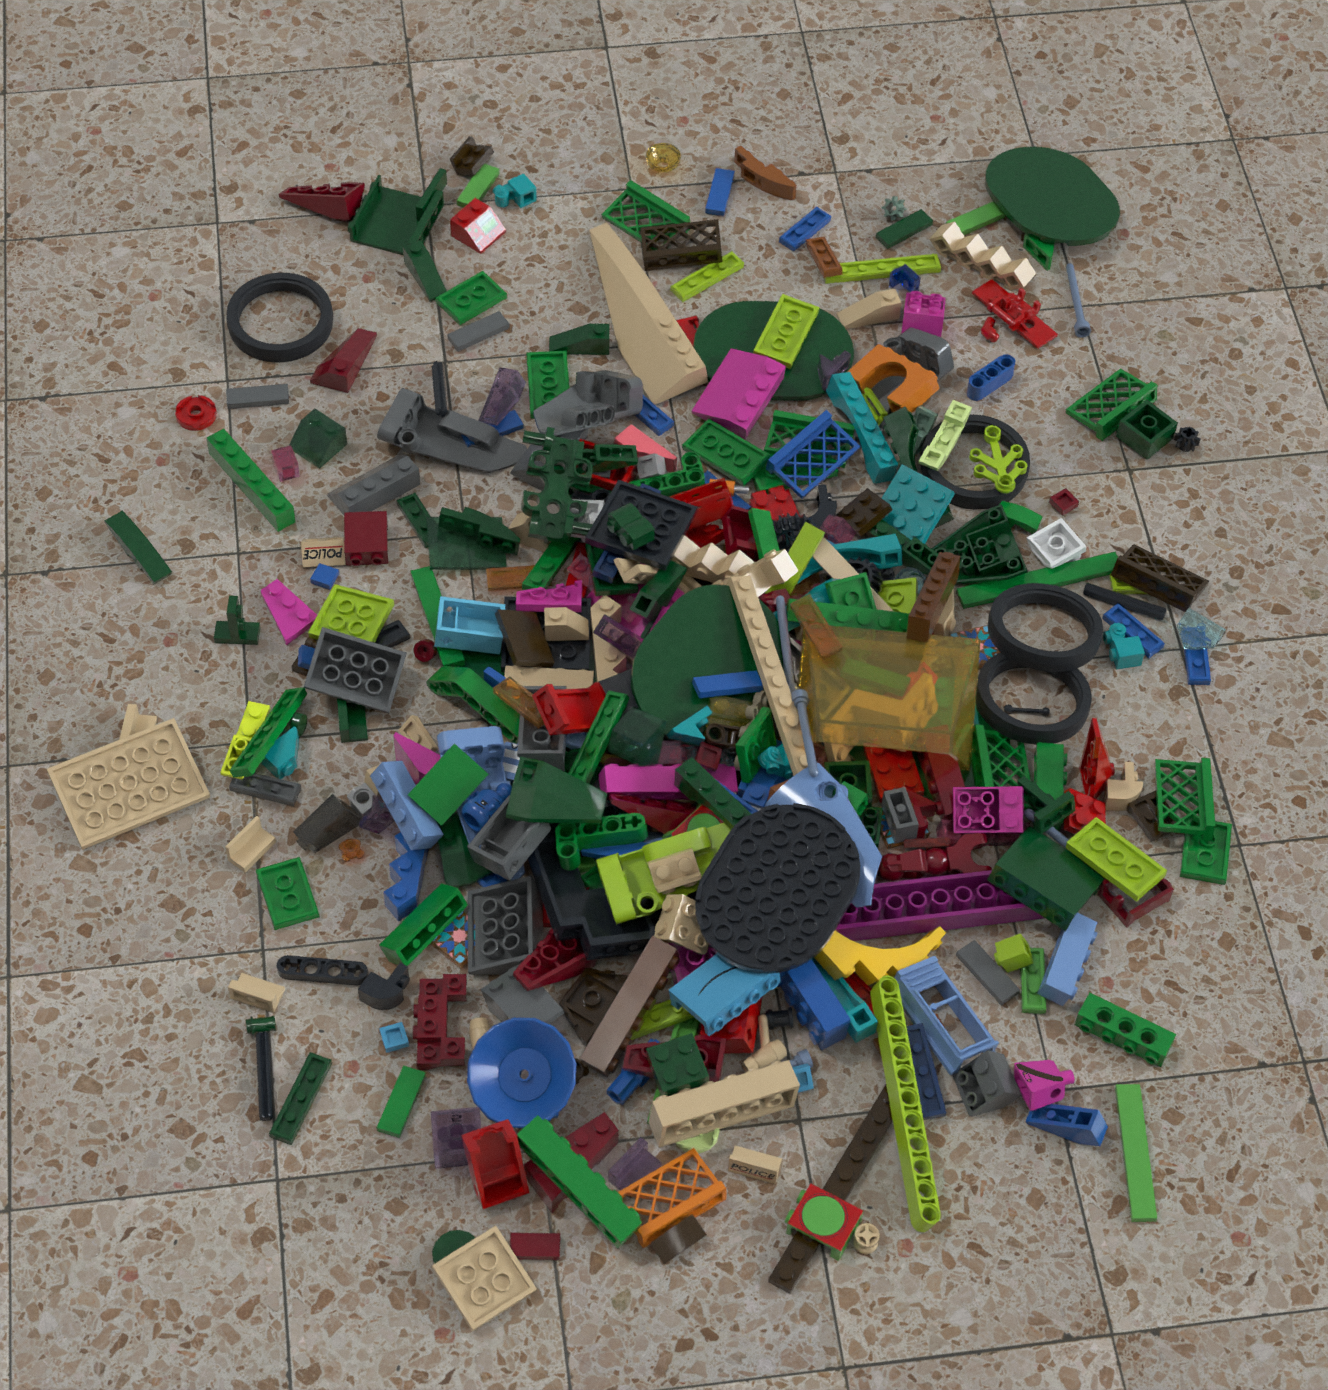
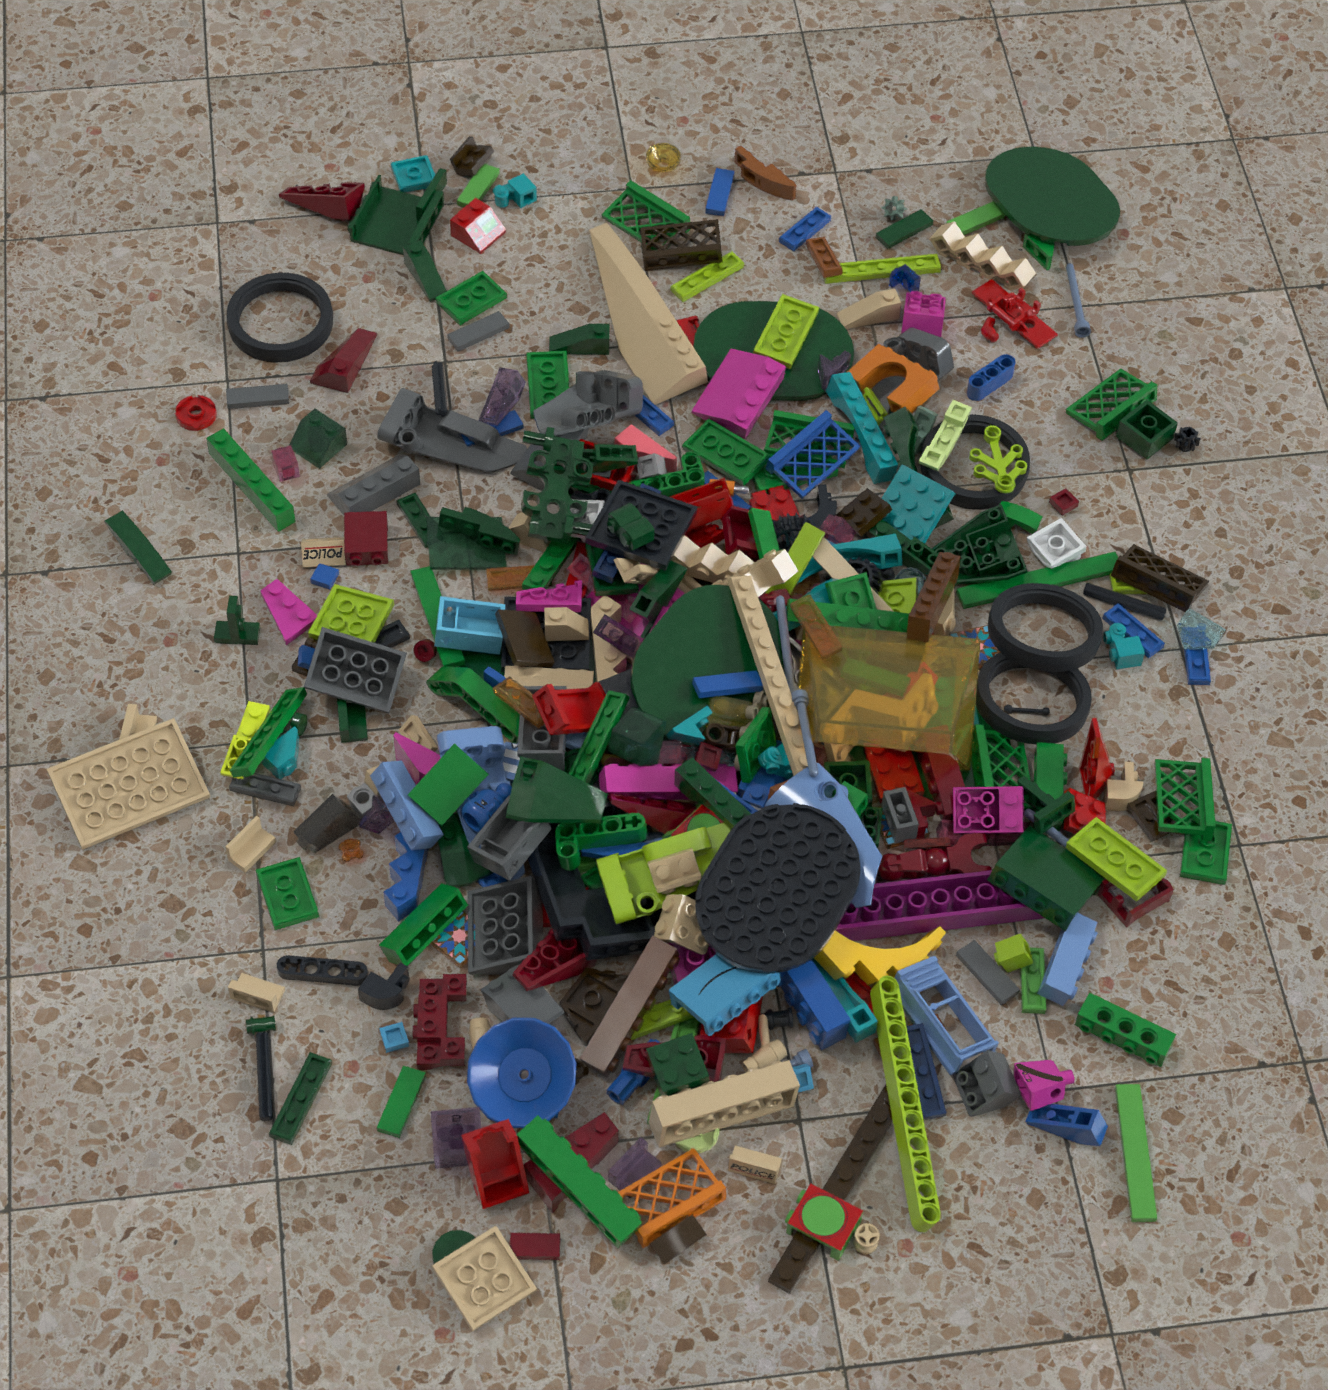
none -> teal tile [390,155,435,193]

